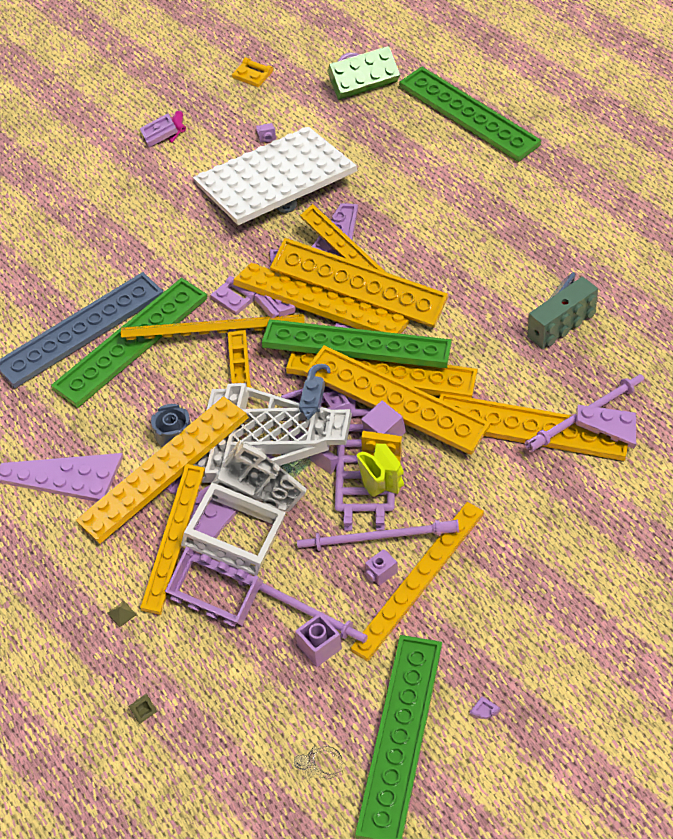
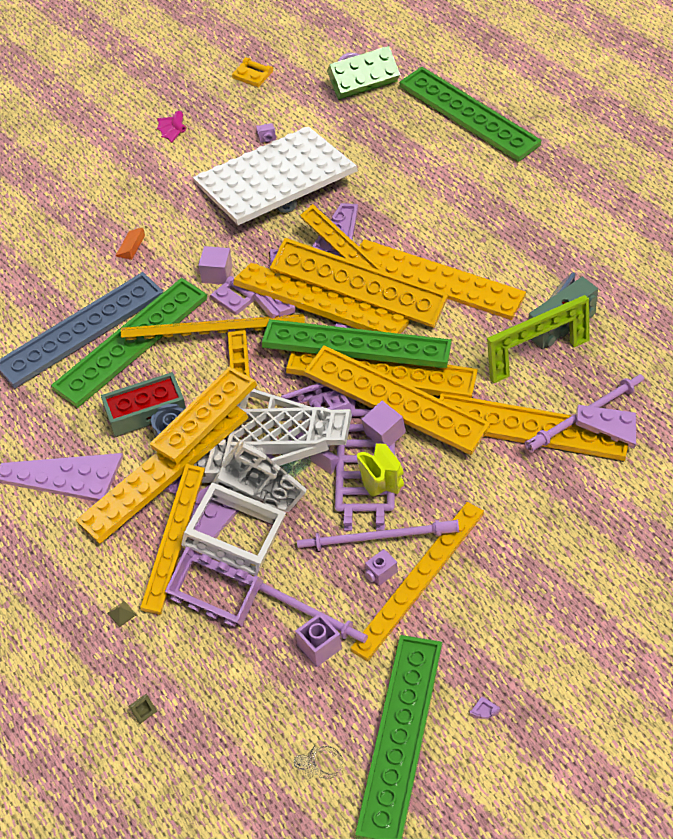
lavender plate [140,114,178,147] -> none
sand blue plate [299,364,331,420] -> none
yellow plate [361,431,402,463] -> none
none -> brick [101,372,186,437]
none -> orange slope [116,228,145,260]
none -> yellow plate [149,366,257,464]
none -> head [198,246,233,284]
none -> yellow plate [359,239,526,320]
none -> lime plate [487,295,590,383]

